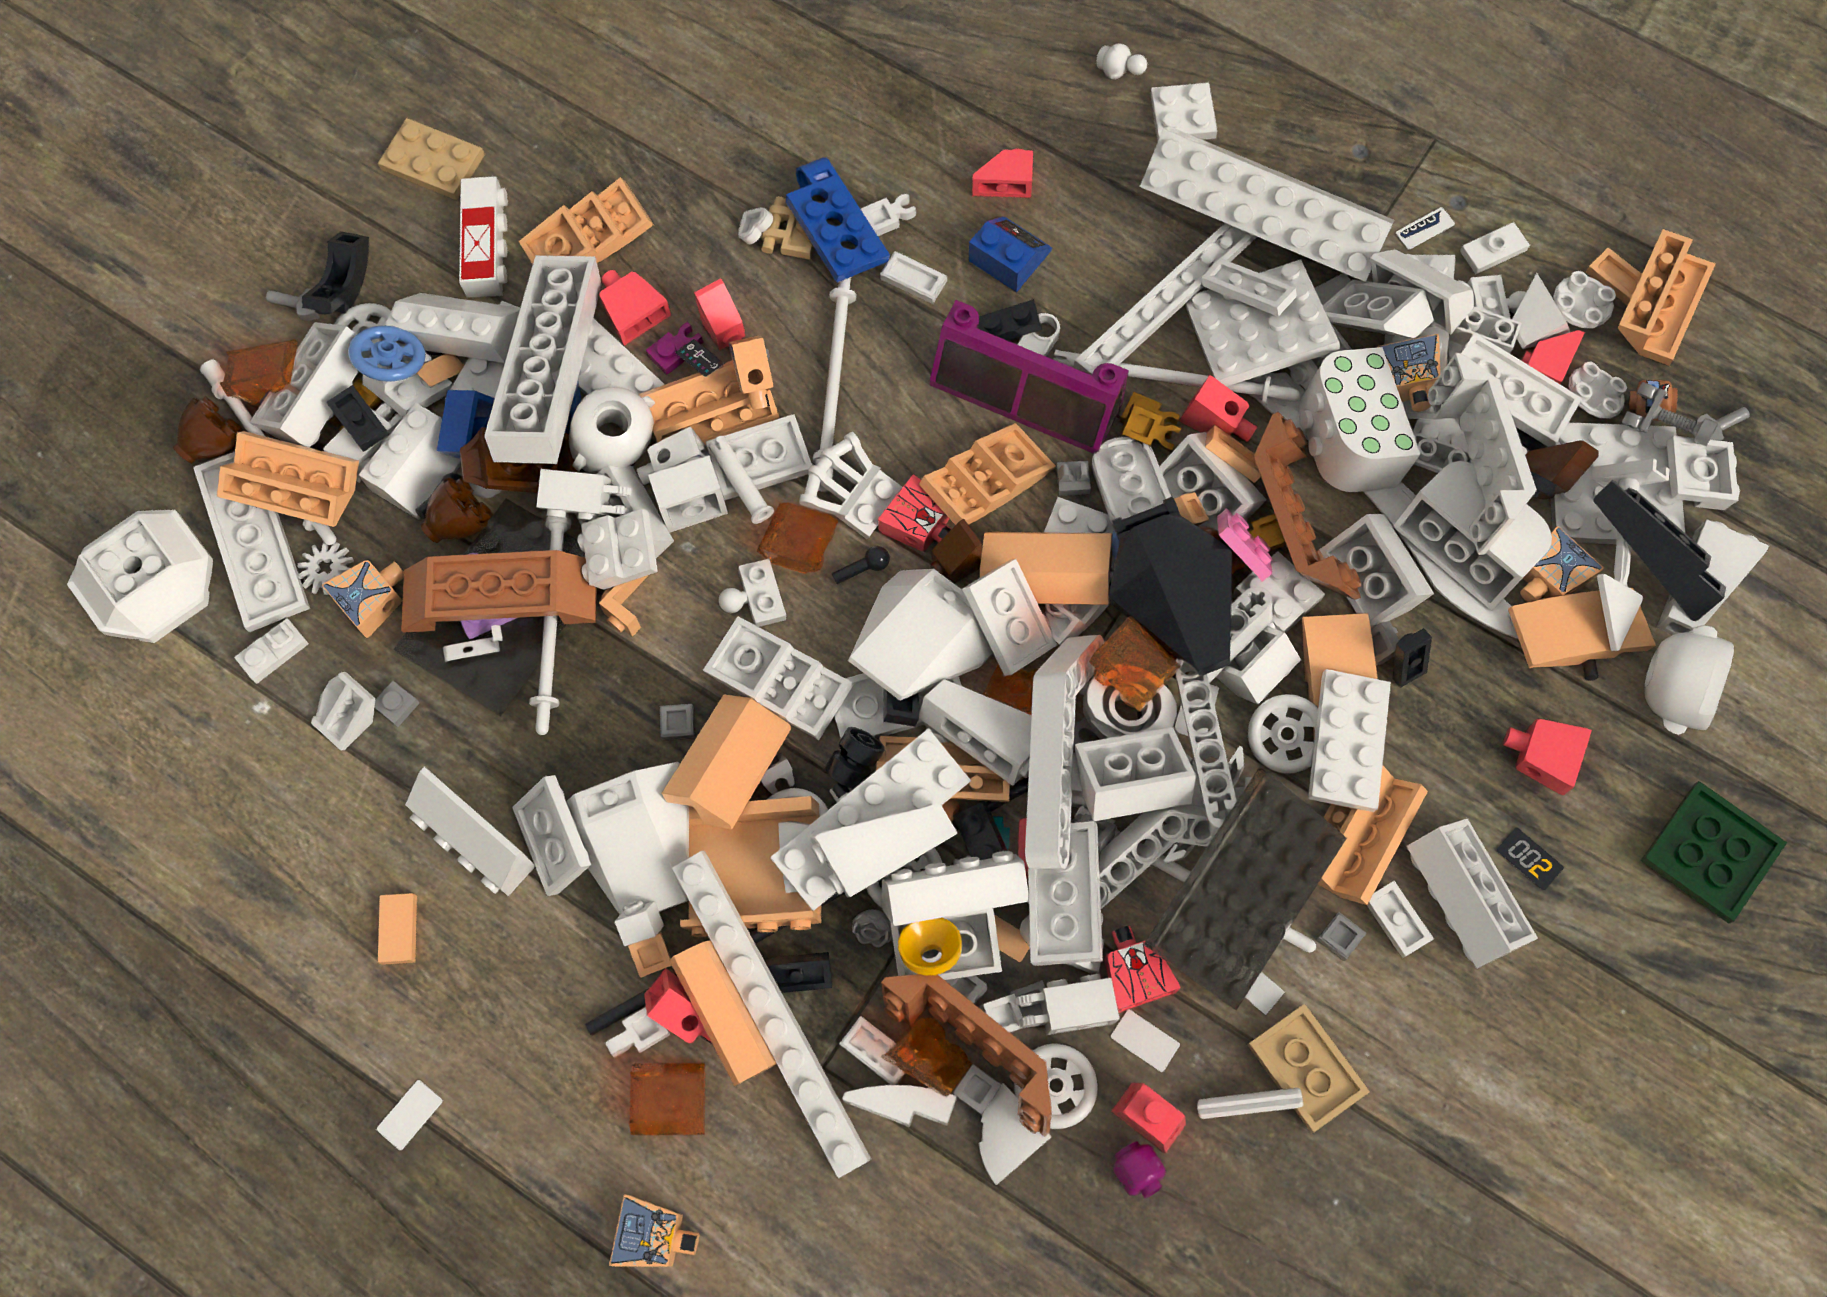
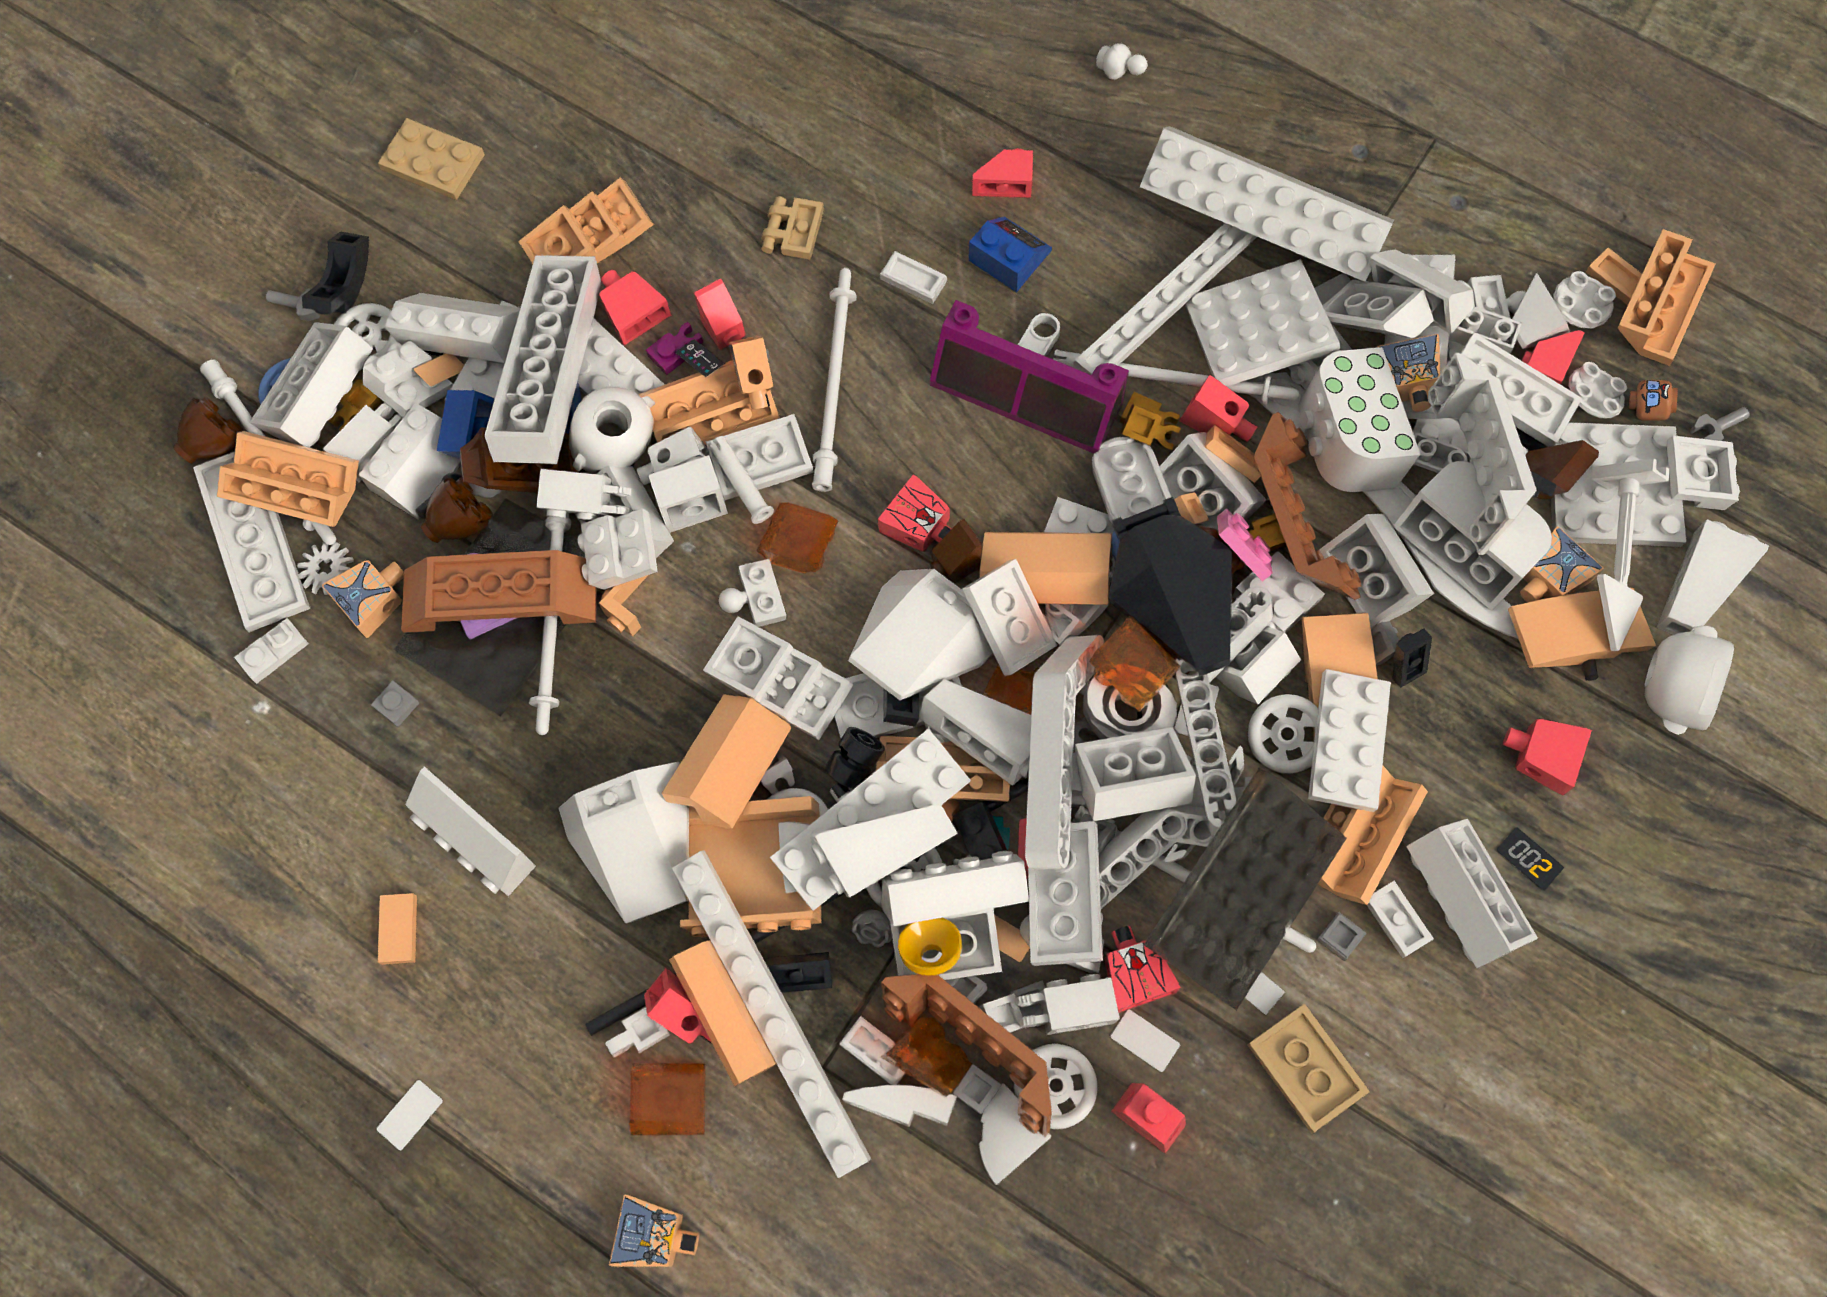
white piece [67,510,213,643] -> none
clear orange slope [219,339,298,405] -> none
white slope [311,672,375,750] -> none
black plate [326,385,390,452] -> none
medium blue plate [348,326,426,382] -> none
white piece [443,625,503,662] -> none
white brick [459,176,508,298] -> none
white plate [512,775,591,896] -> none
white plate [614,900,664,946] -> none
light nougat tile [628,932,672,978] -> none
light grey tile [660,704,695,740] -> none
white tile [738,207,773,244] -> none
blue hinge [785,157,890,283] -> none
white plate [799,432,903,539] -> none
black bar [832,546,890,584] -> none
white plate [860,194,916,236] -> none
light nougat slope [919,423,1056,525] -> none
black plate [978,299,1042,341] -> none
light grey tile [1056,461,1091,496] -> none
magenta head [1113,1141,1166,1199] -> none
white plate [1150,83,1217,142] -> none
white axle [1197,1088,1303,1119] -> none
white plate [1201,258,1297,317] -> none
white sticker [1396,207,1455,249] -> none
white plate [1460,222,1530,274] -> none
black wedge [1593,480,1726,621] -> none
light grey bar [1622,382,1718,446] -> none
dark green plate [1641,781,1787,924] -> none

